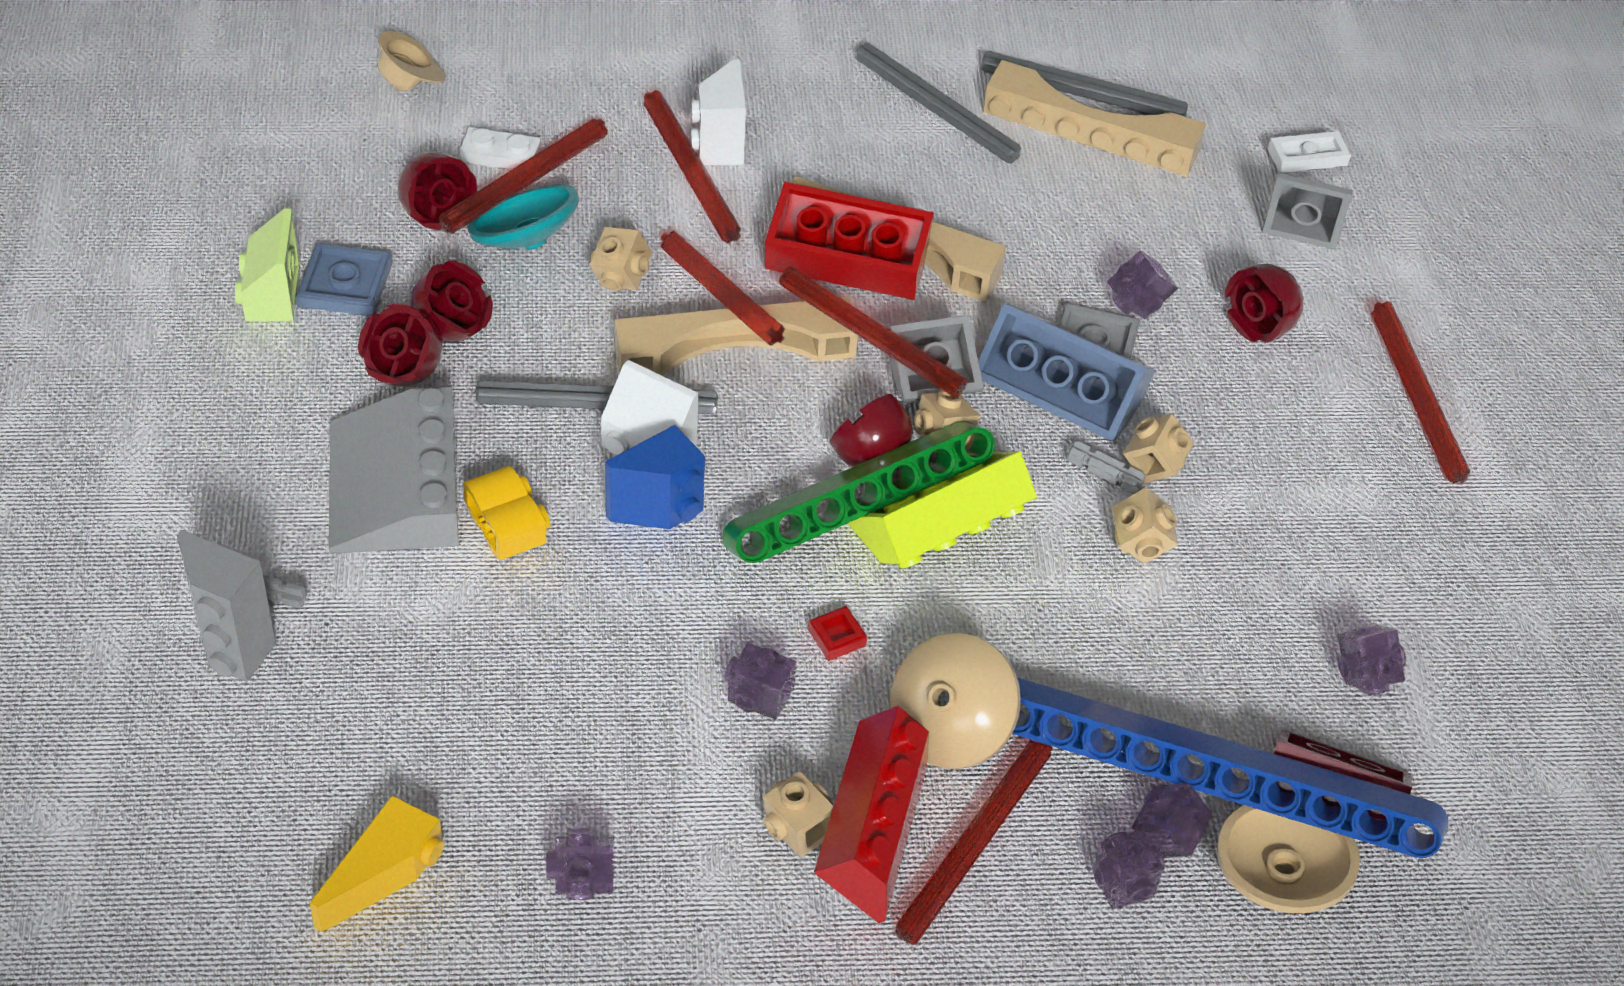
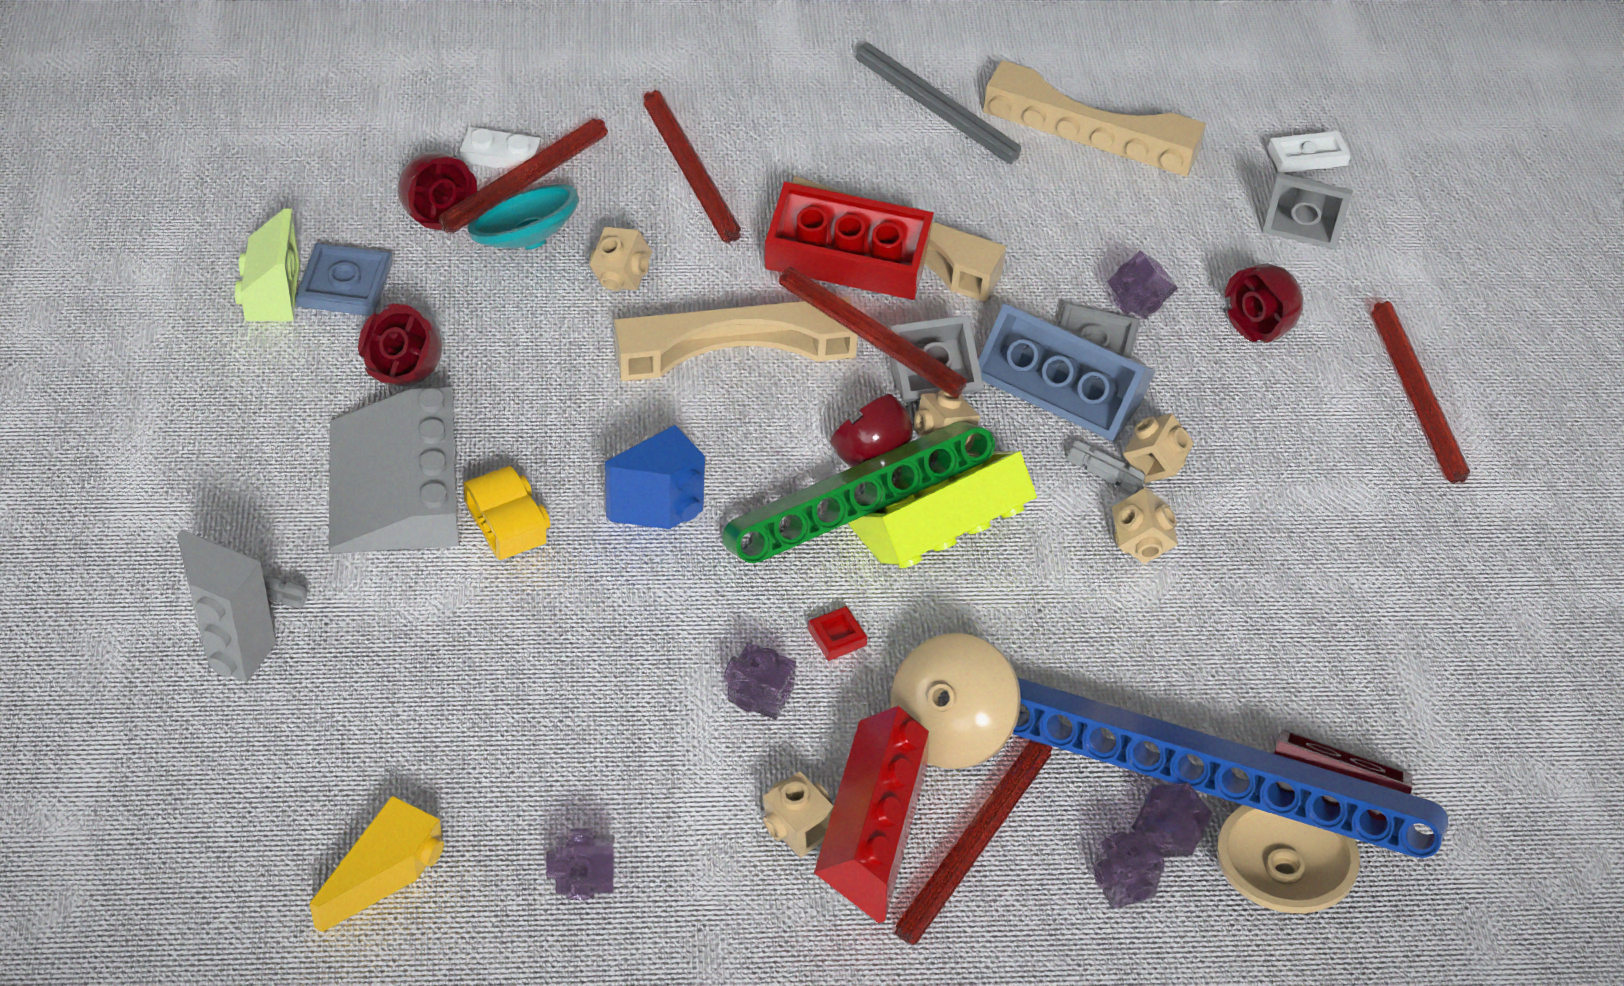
tan piece [377,31,446,92] -> none
dark red cylinder [411,260,493,343] -> none
axle [476,380,718,414] -> none
white slope [601,360,698,455] -> none
clear red axle [660,231,785,346] -> none
white slope [691,59,746,166] -> none
dark grey axle [981,51,1188,117] -> none
clear purple brick [1337,624,1406,695] -> none

